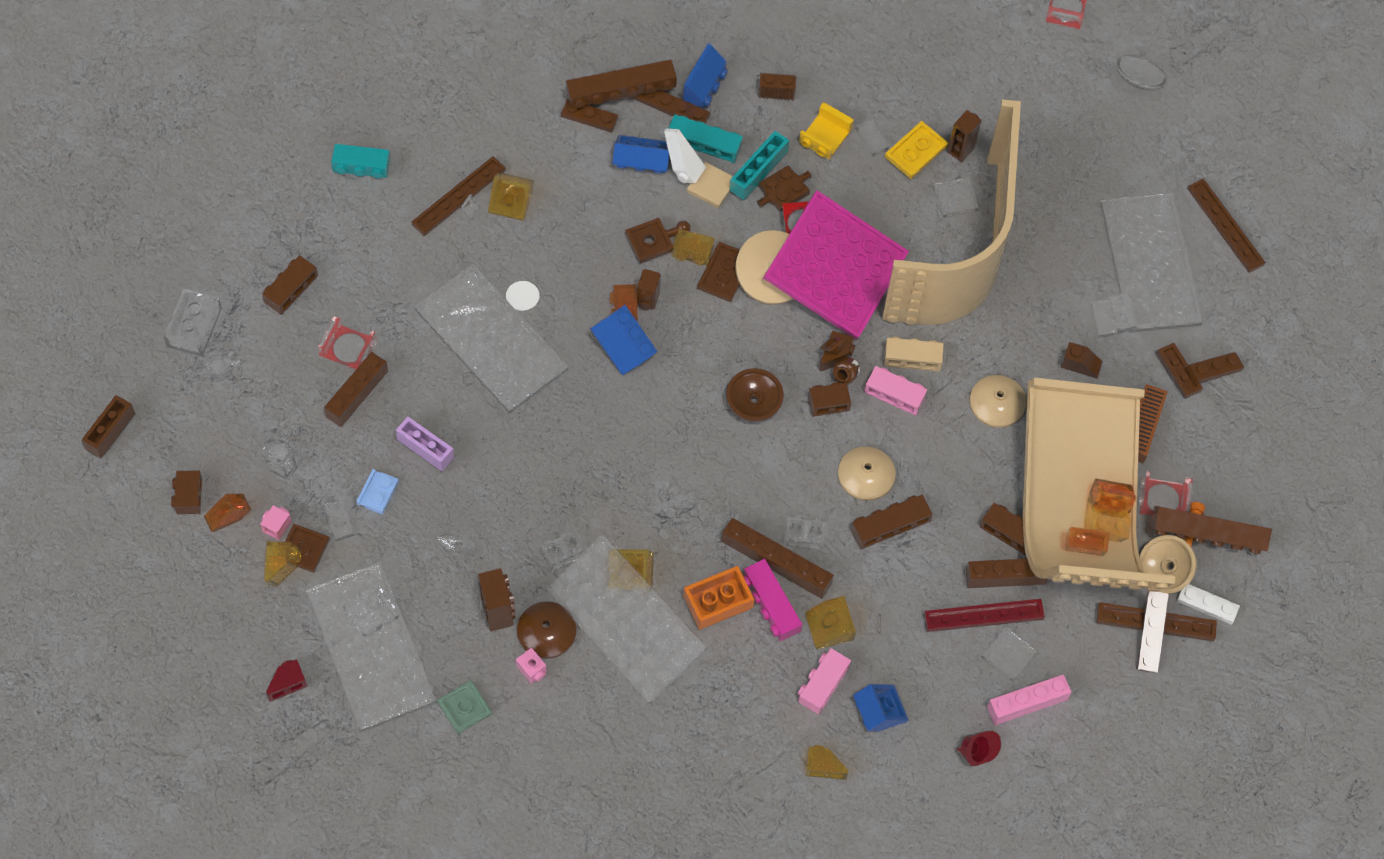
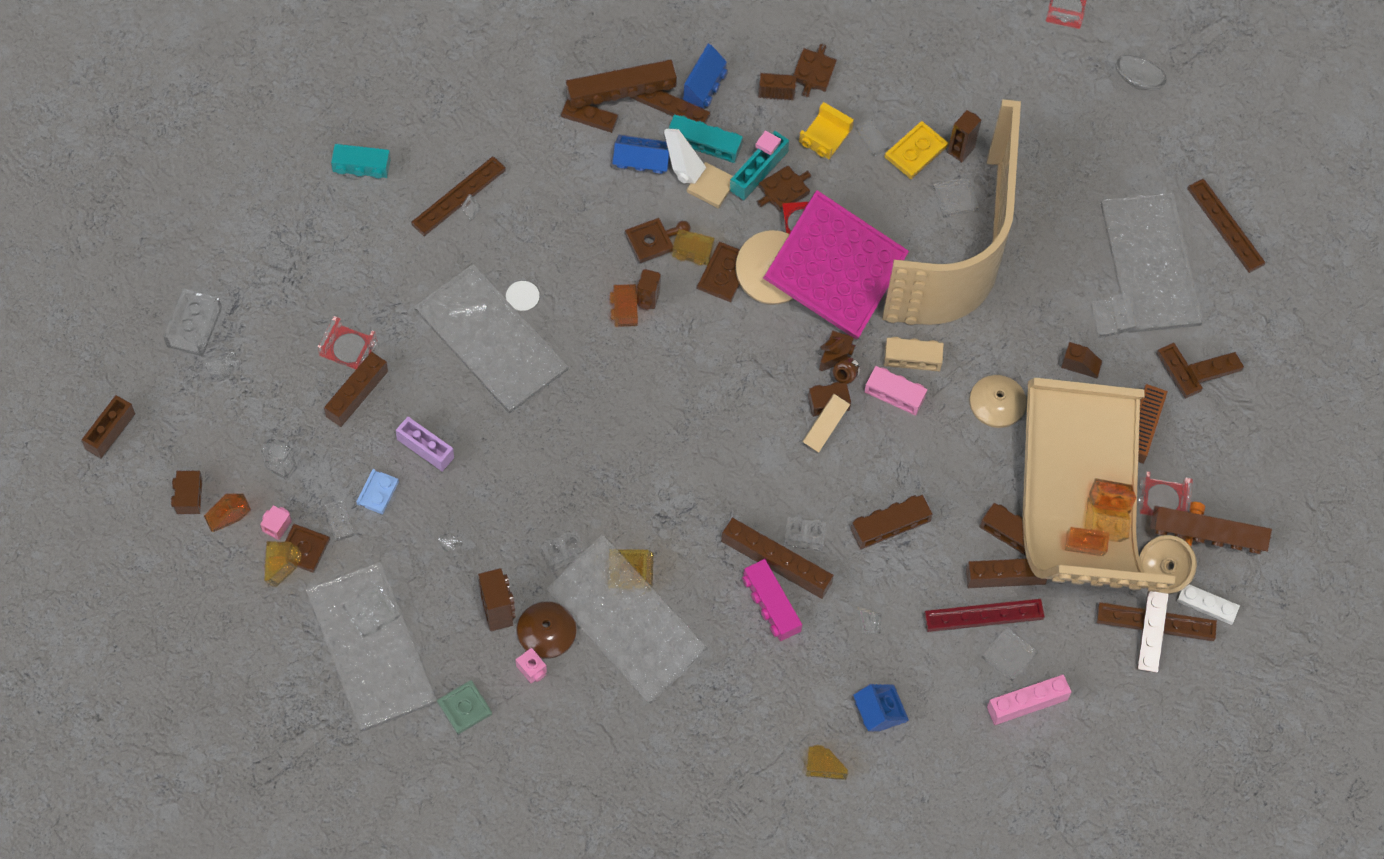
reddish brown brick [262,255,318,315] -> none
dark red slope [266,659,307,702] -> none
clear yellow slope [488,172,534,221] -> none
blue slope [590,305,658,375] -> none
orange brick [683,566,754,630] -> none
reddish brown dish [726,368,784,422] -> none
bright pink brick [798,648,851,715] -> none
clear yellow slope [805,596,856,649] -> none
tan dish [838,446,896,501] -> none
dark red piece [957,730,1001,766] -> none
none -> bright pink tile [756,130,781,155]
none -> reddish brown plate [794,44,837,97]
none -> tan tile [802,394,850,452]

